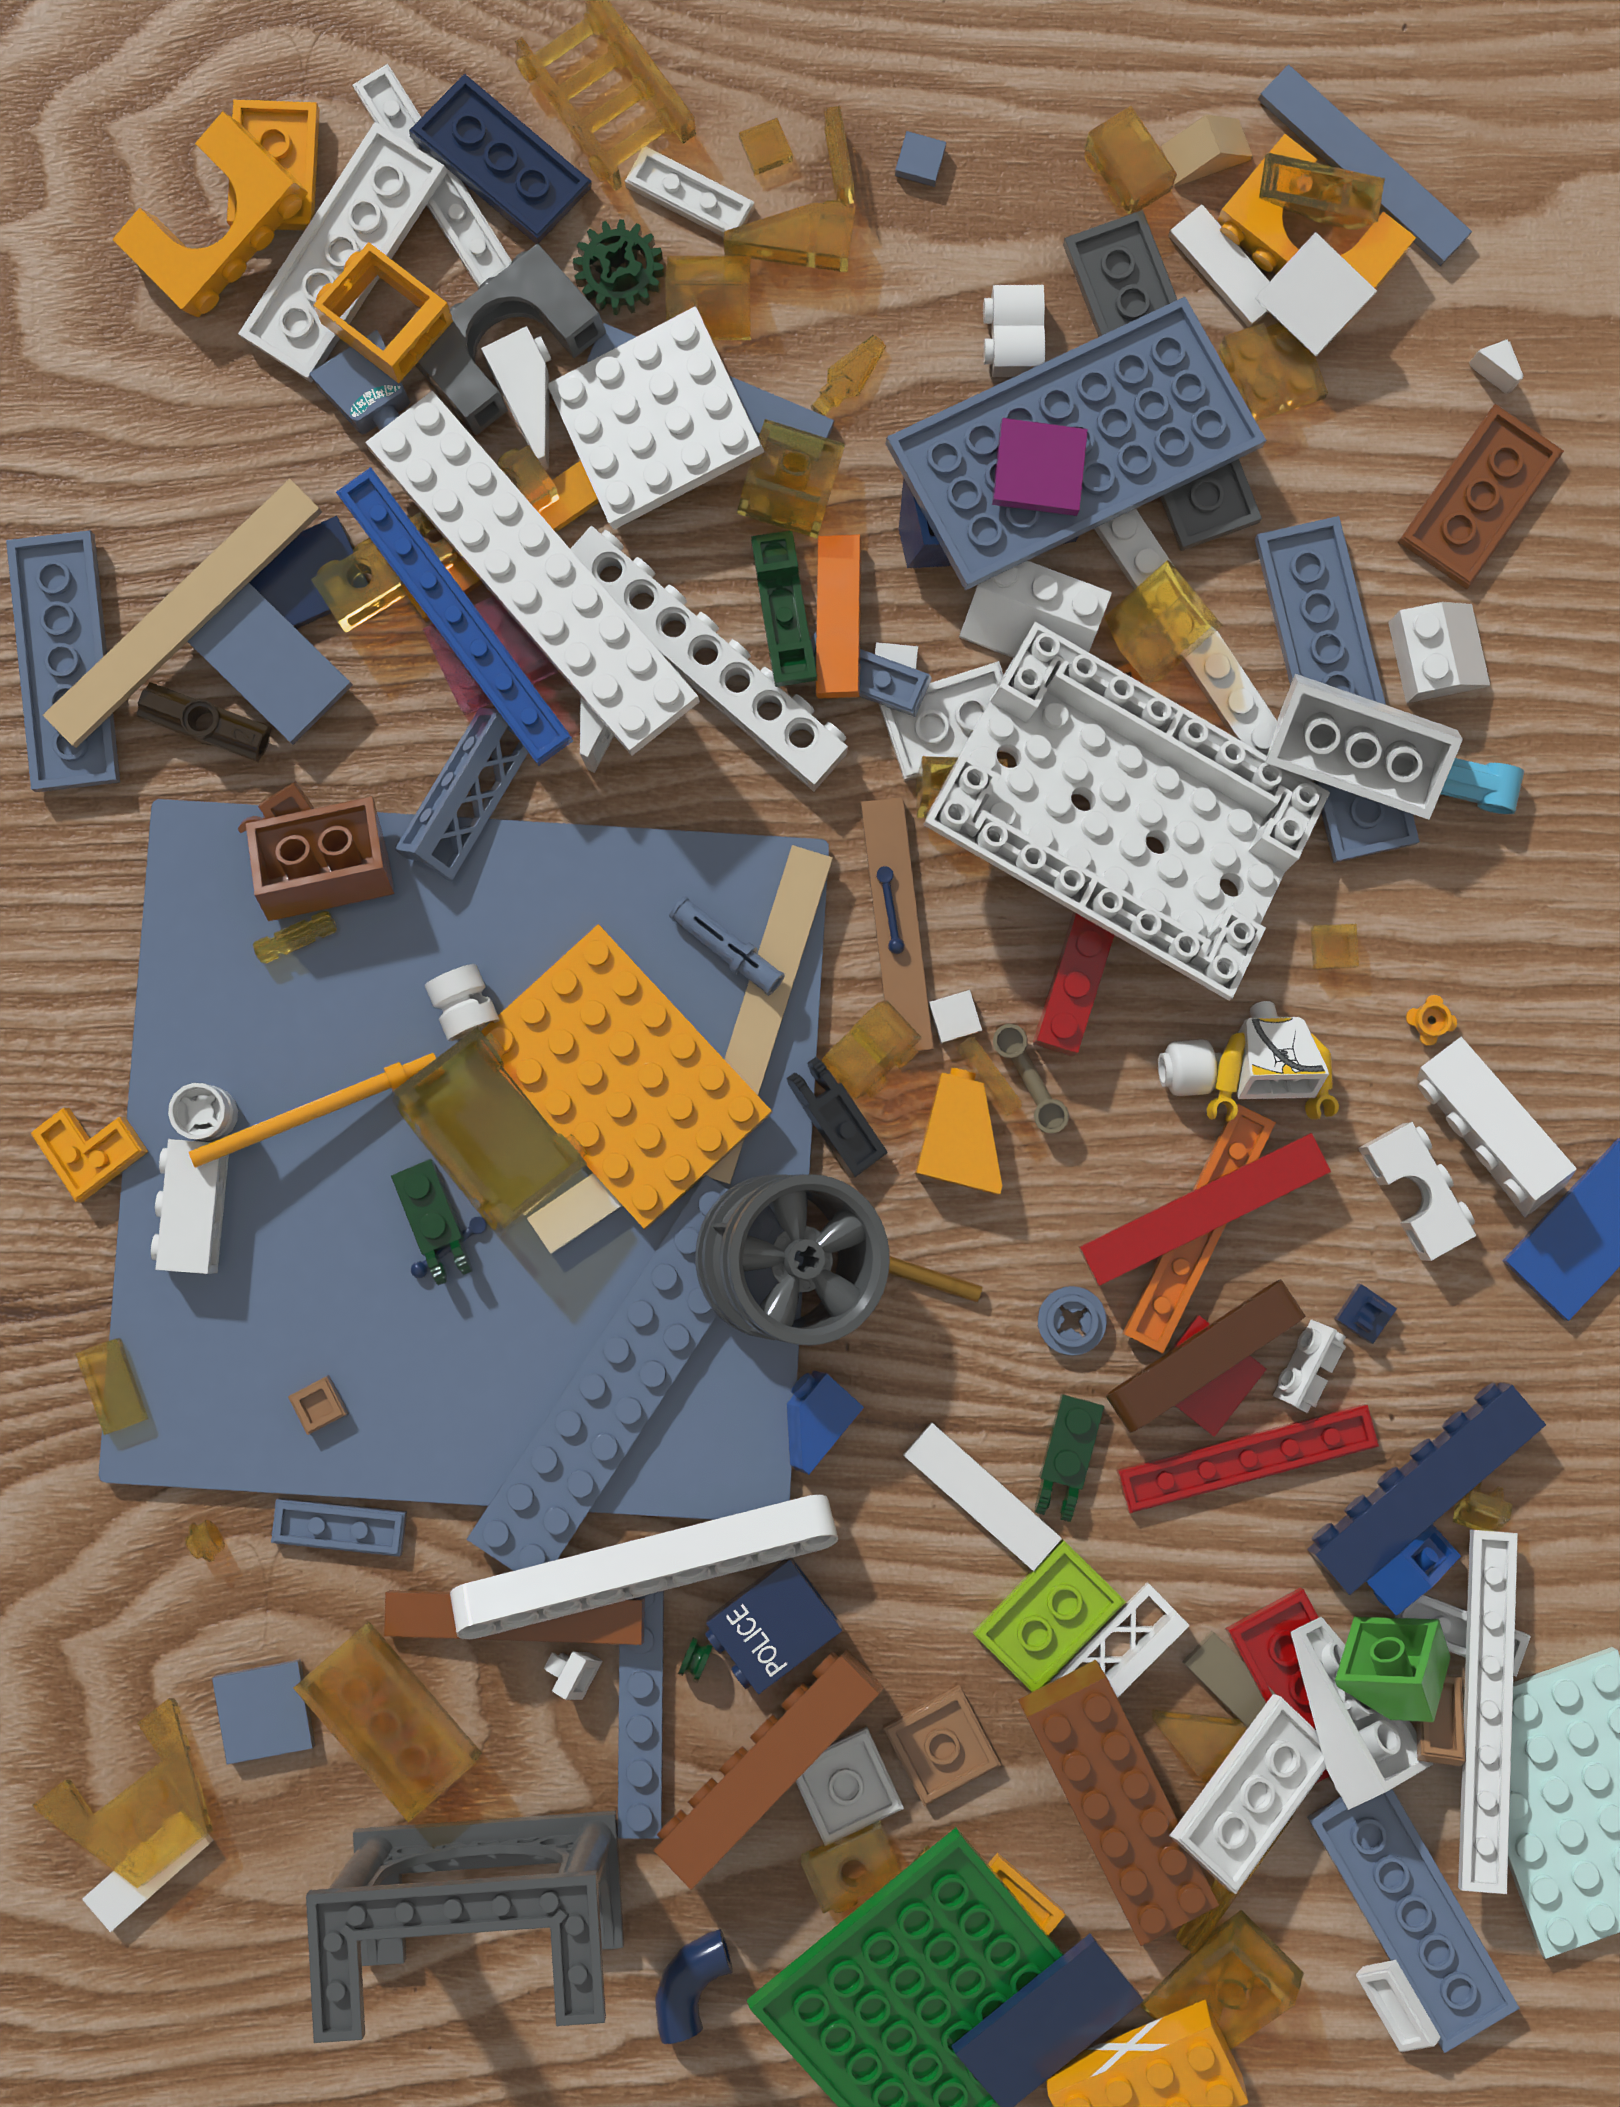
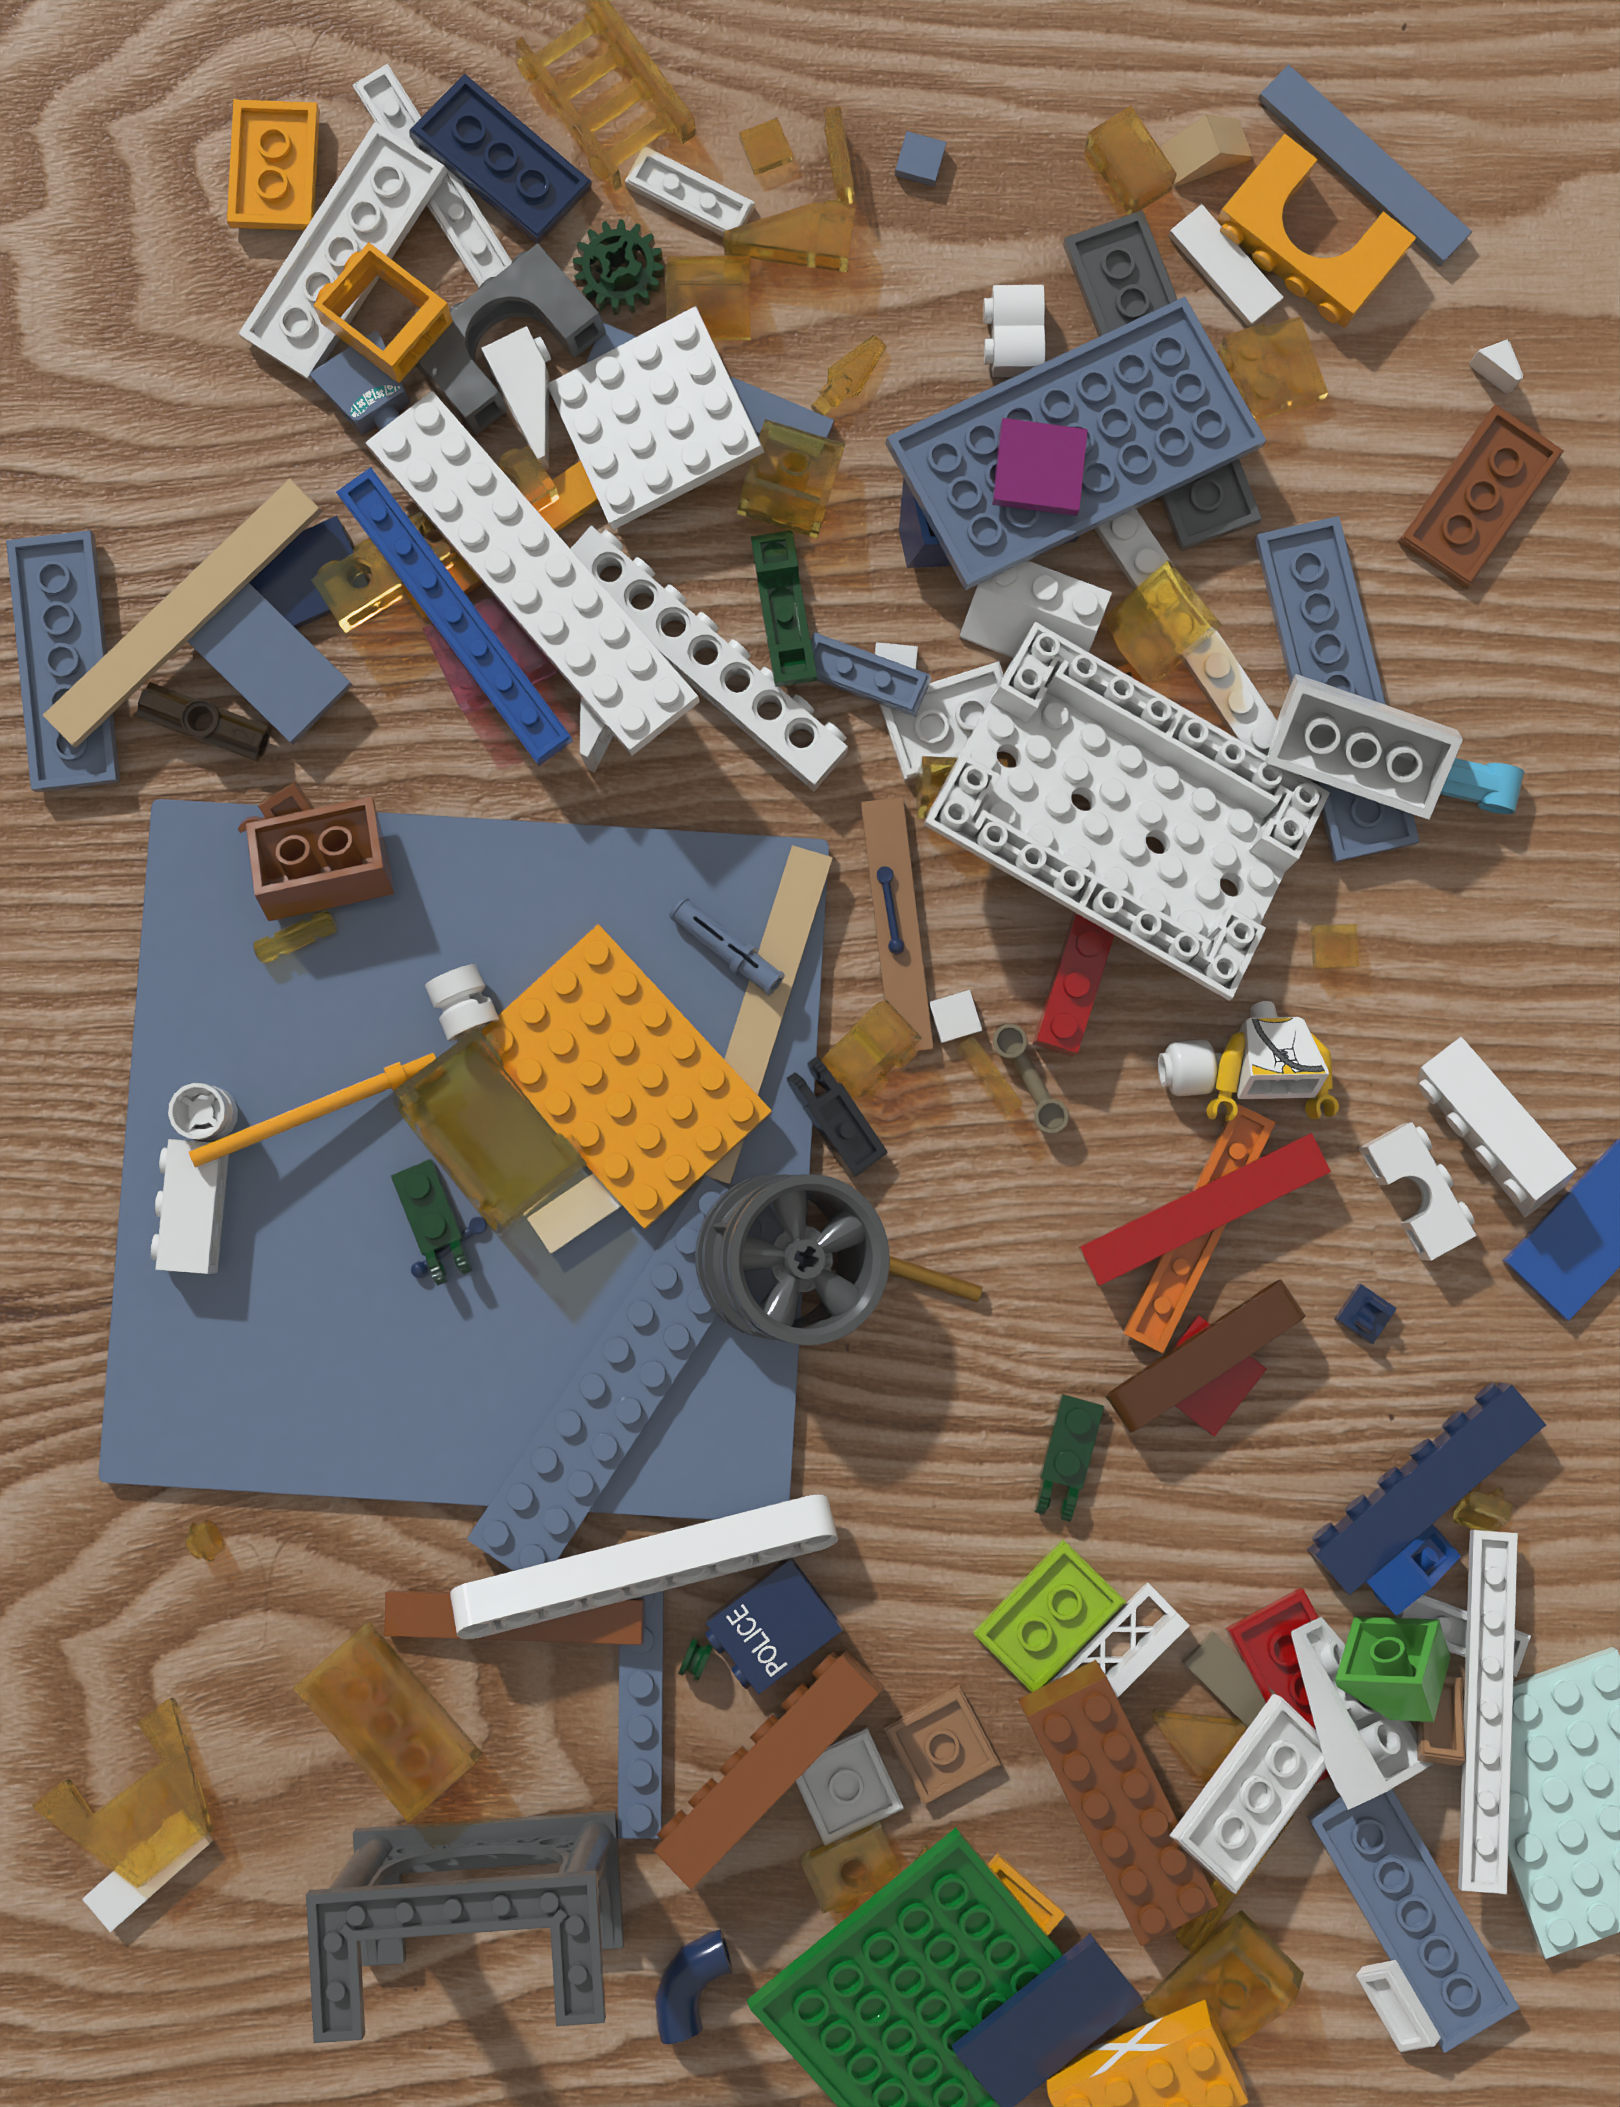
light orange tile [31,1107,148,1202] -> none
clear yellow tile [75,1338,149,1435] -> none
light orange arch [112,111,308,318] -> none
sand blue tile [212,1659,315,1765] -> none
sand blue tile [271,1498,407,1557] -> none
medium nougat tile [288,1376,349,1435] -> none
sand blue fence [394,708,528,880] -> none
white tile [544,1652,603,1700] -> none
blue slope [787,1371,864,1475] -> none
orange tile [816,534,862,699] -> none
white tile [903,1422,1062,1571] -> none
light orange slope [915,1068,1002,1195] -> none
sand blue gear [1037,1286,1107,1355] -> none
red tile [1117,1404,1379,1513] -> none
white tile [1255,232,1377,357] -> none
clear yellow slope [1259,153,1385,230] -> none
white hinge [1273,1320,1346,1413] -> none
white slope [1388,602,1490,703] -> none
light orange plate [1406,995,1457,1046] -> none

